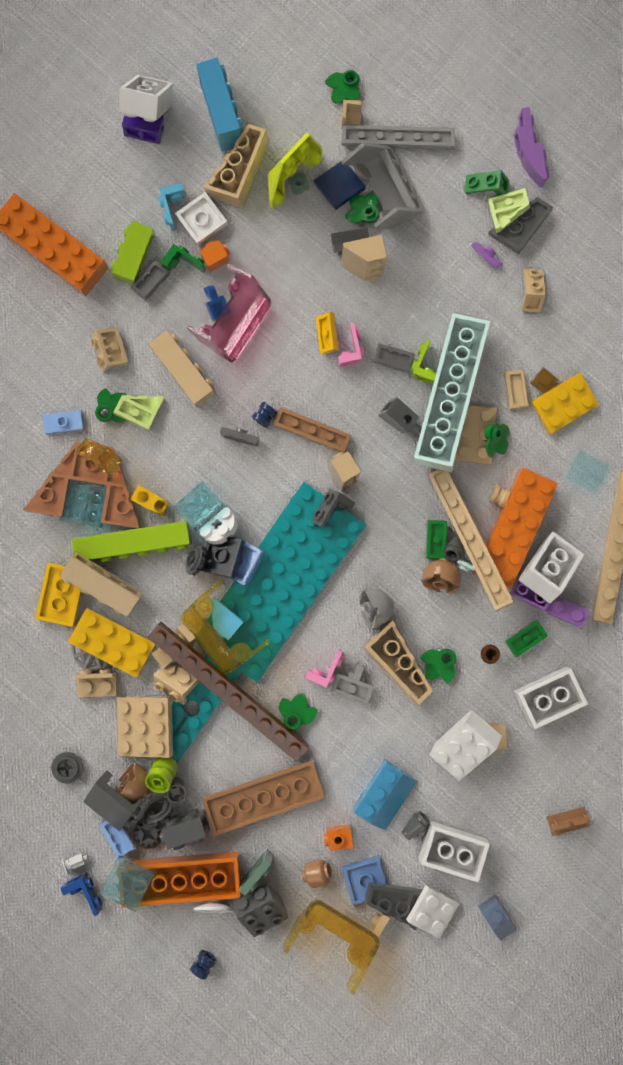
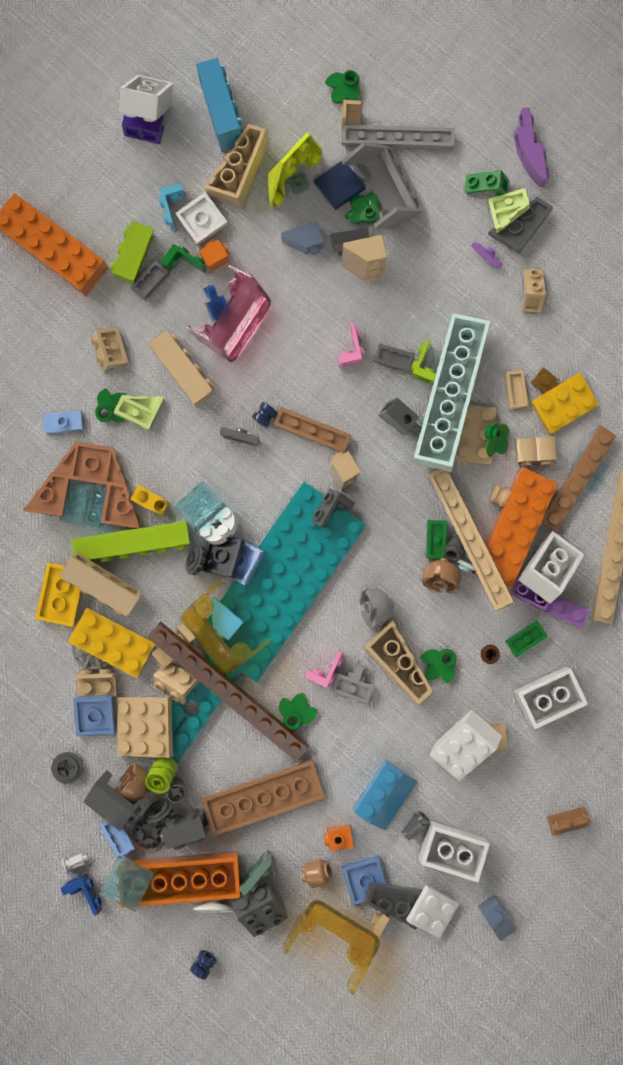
clear yellow arch [75,438,123,475] -> none
yellow plate [316,312,339,355] -> none
none -> medium blue tile [73,695,116,736]
none -> sand blue slope [281,221,324,254]
none -> tan brick [514,437,557,467]
none -> medium nougat plate [541,426,617,532]

